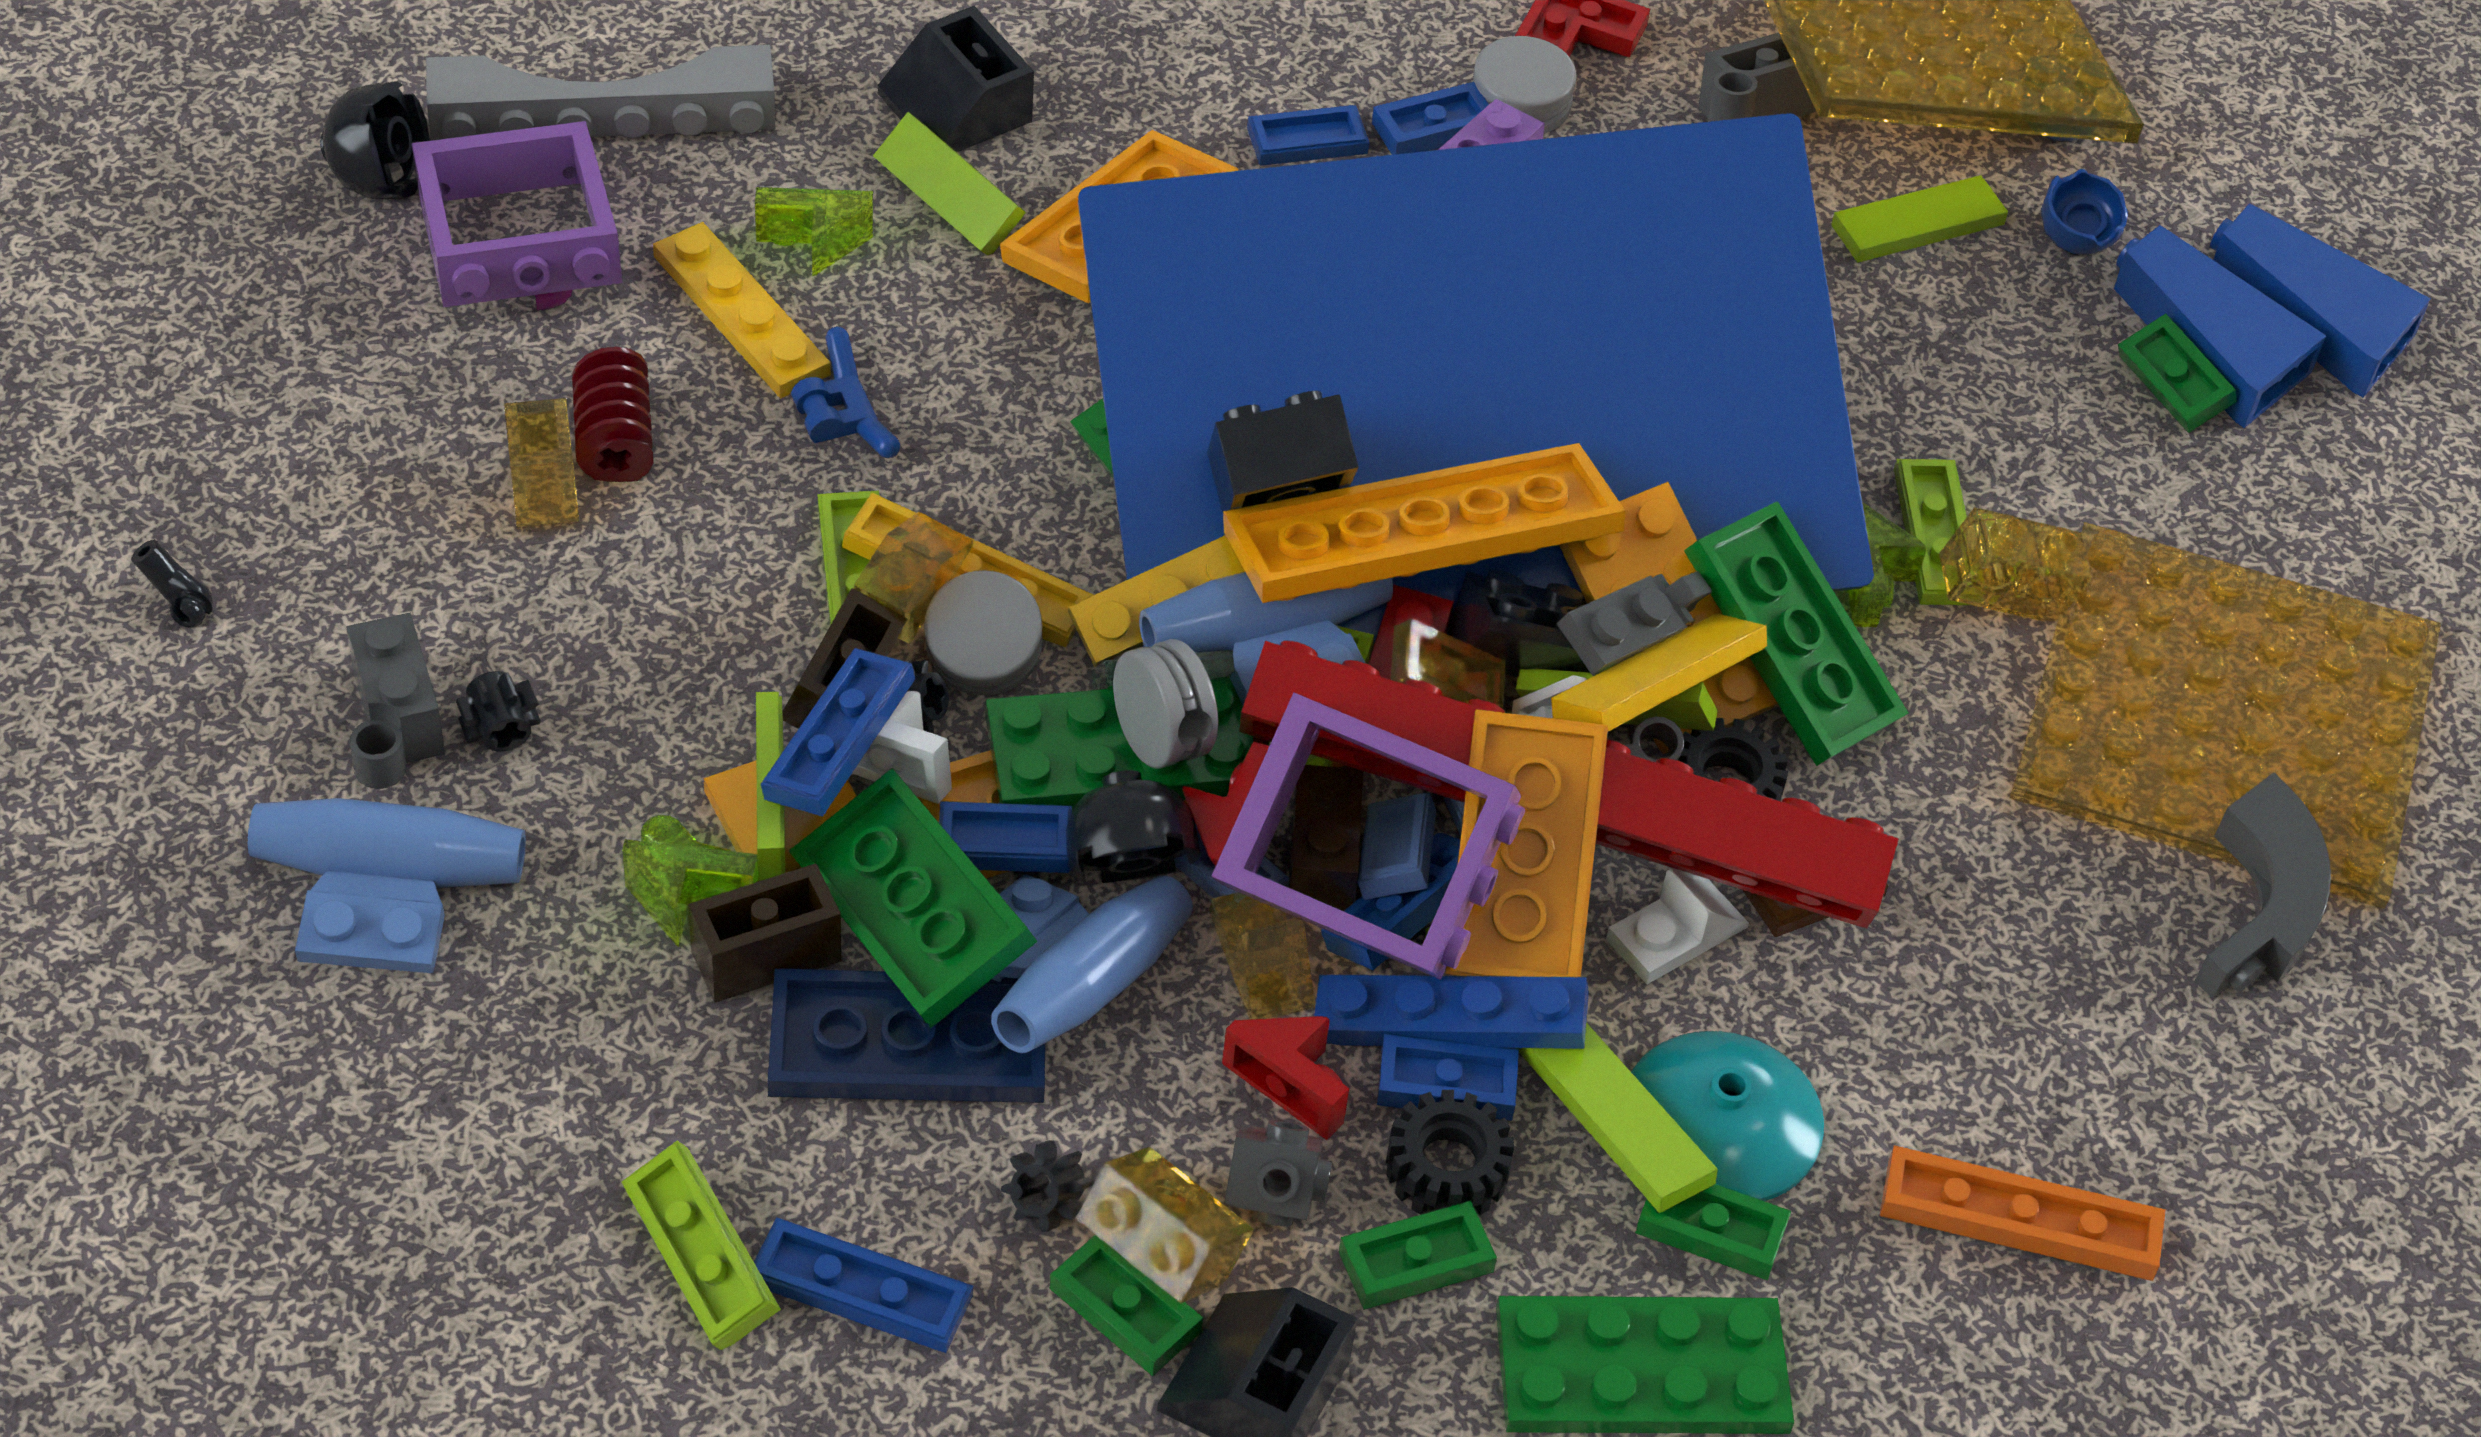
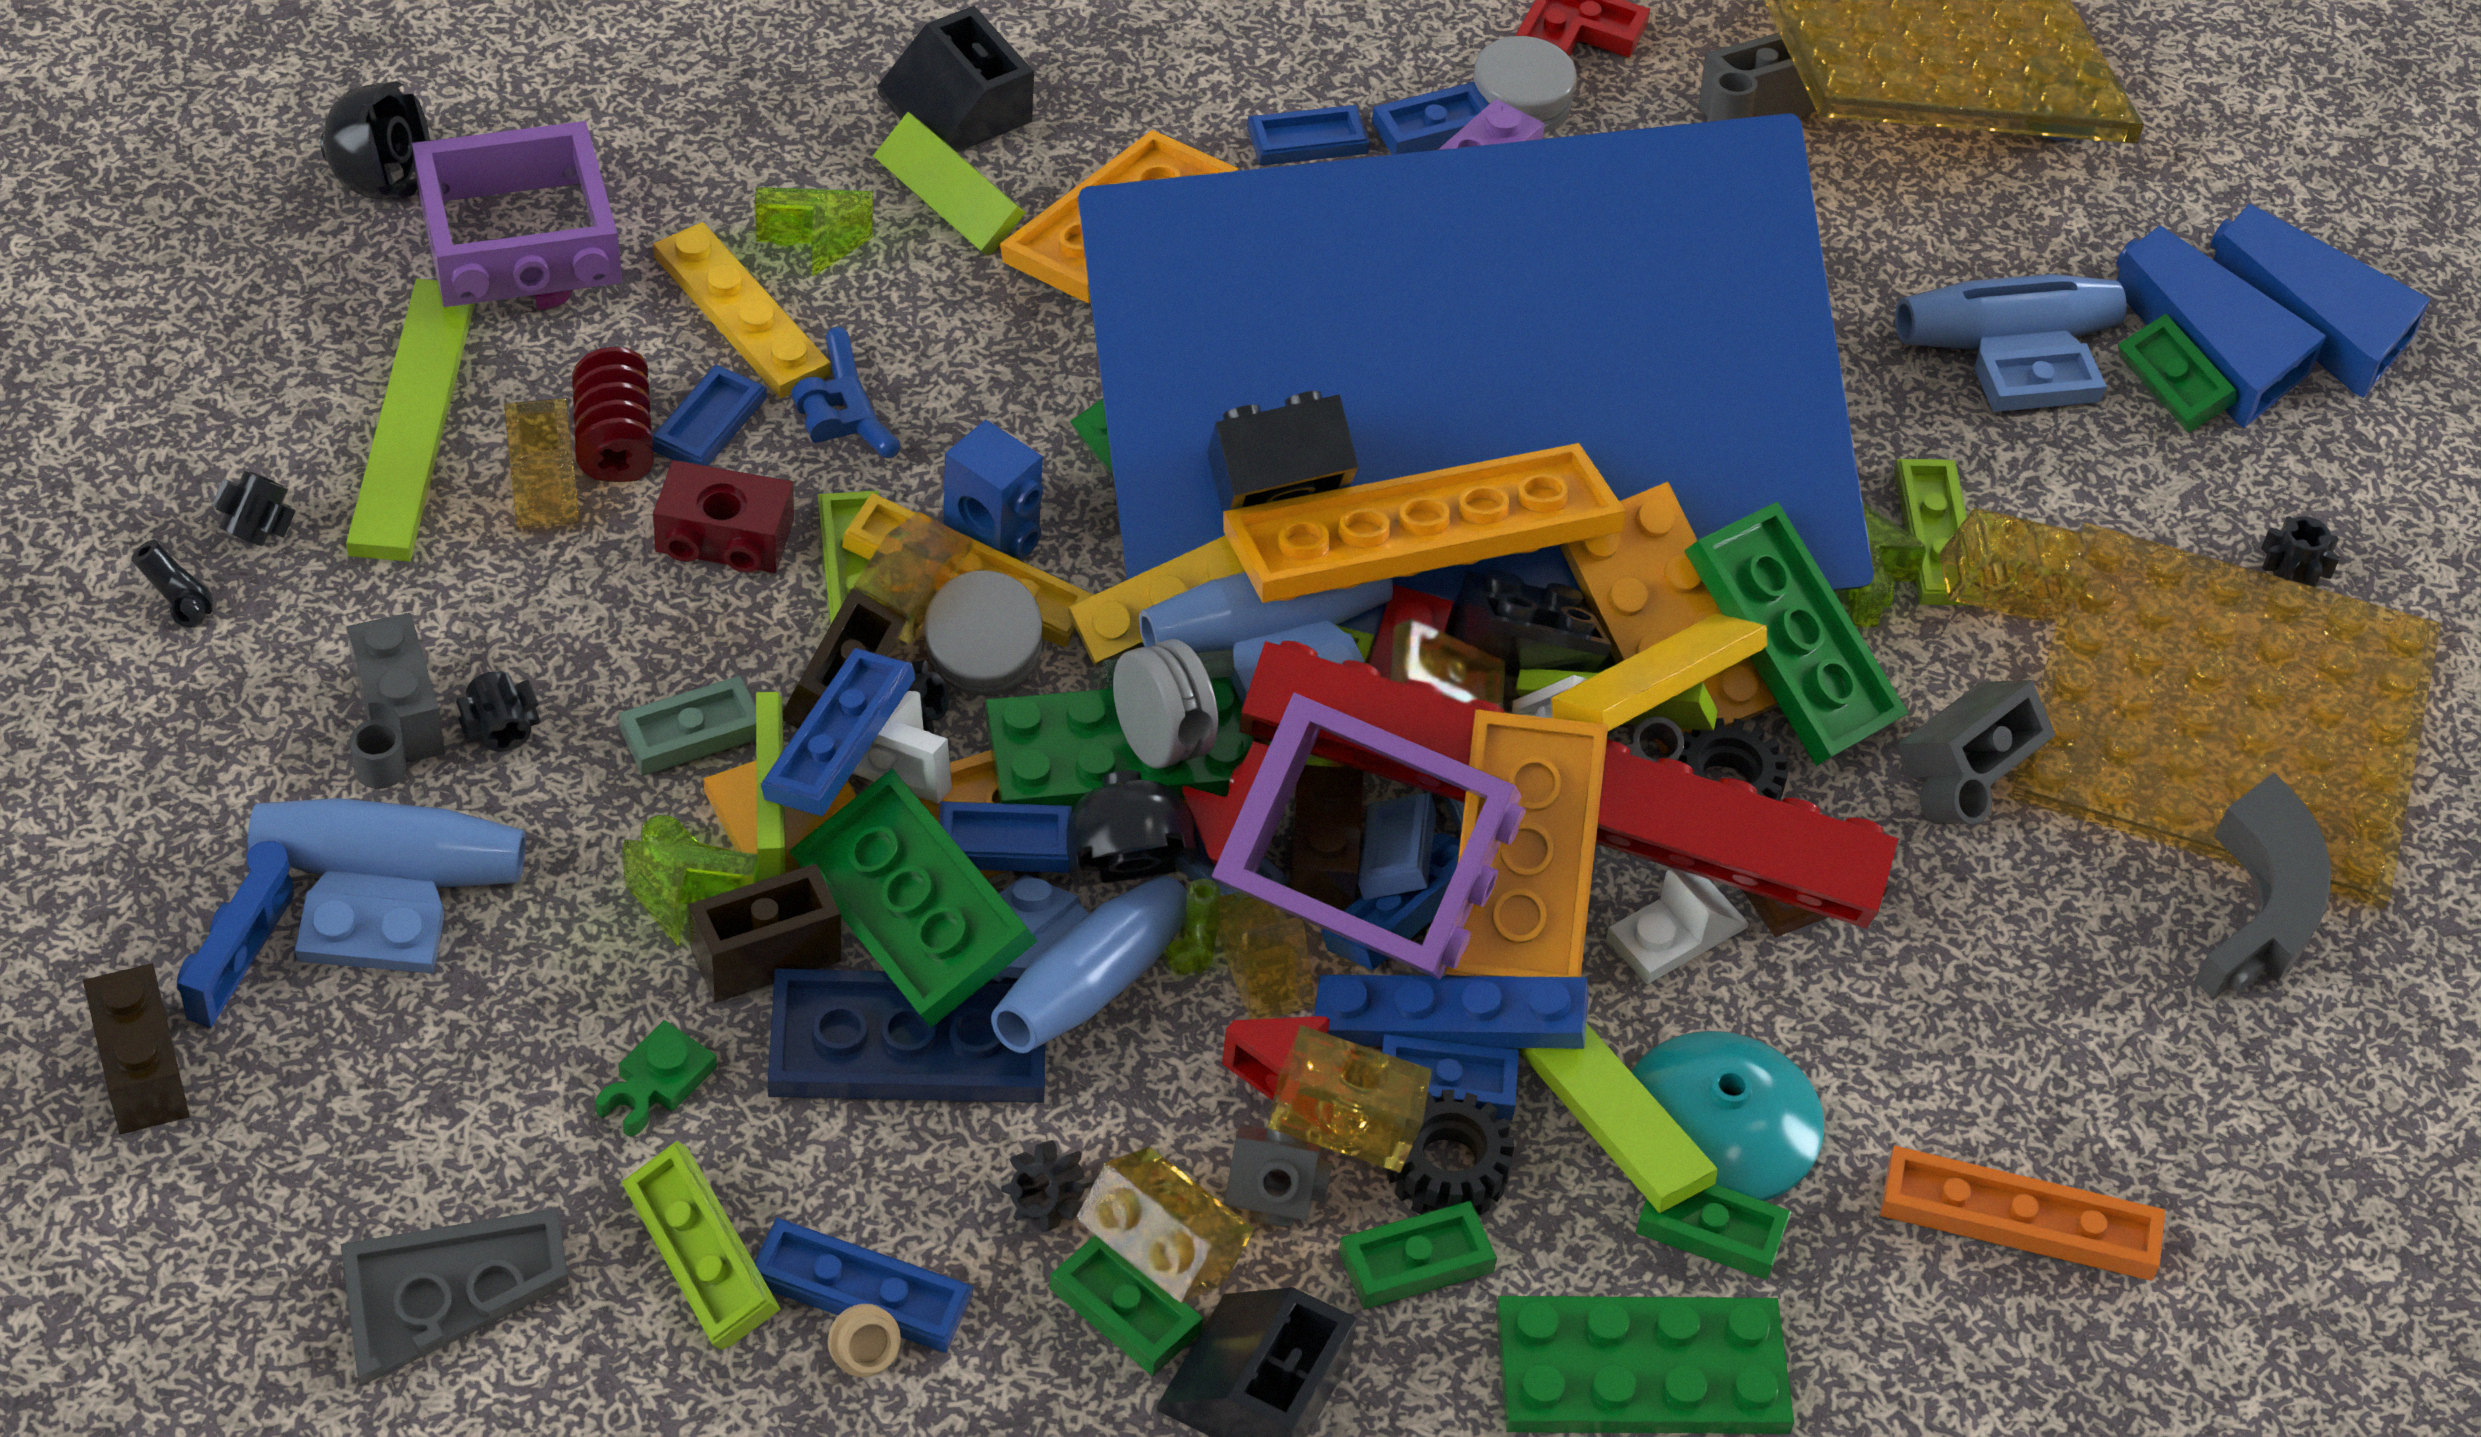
light grey arch [426,45,775,141] -> none
dark grey hinge [1557,571,1713,676] -> none
lime tile [1831,175,2008,263] -> none
blue hair [2041,169,2128,255] -> none
none -> dark brown brick [83,963,190,1135]
none -> blue plate [177,841,294,1028]
none -> black gear [212,470,296,546]
none -> dark grey wing [340,1208,569,1386]
none -> lime tile [346,278,475,562]
none -> green plate [595,1020,717,1137]
none -> sand green plate [618,676,756,776]
none -> blue tile [651,364,767,466]
none -> dark red brick [653,460,794,573]
none -> tan plate [828,1304,901,1377]
none -> blue brick [943,419,1043,558]
none -> clear neon green arm [1166,878,1221,976]
none -> clear yellow brick [1267,1025,1432,1173]
none -> medium blue plate [1895,274,2127,412]
none -> dark grey hinge [1897,680,2056,824]
none -> black gear [2261,516,2340,590]

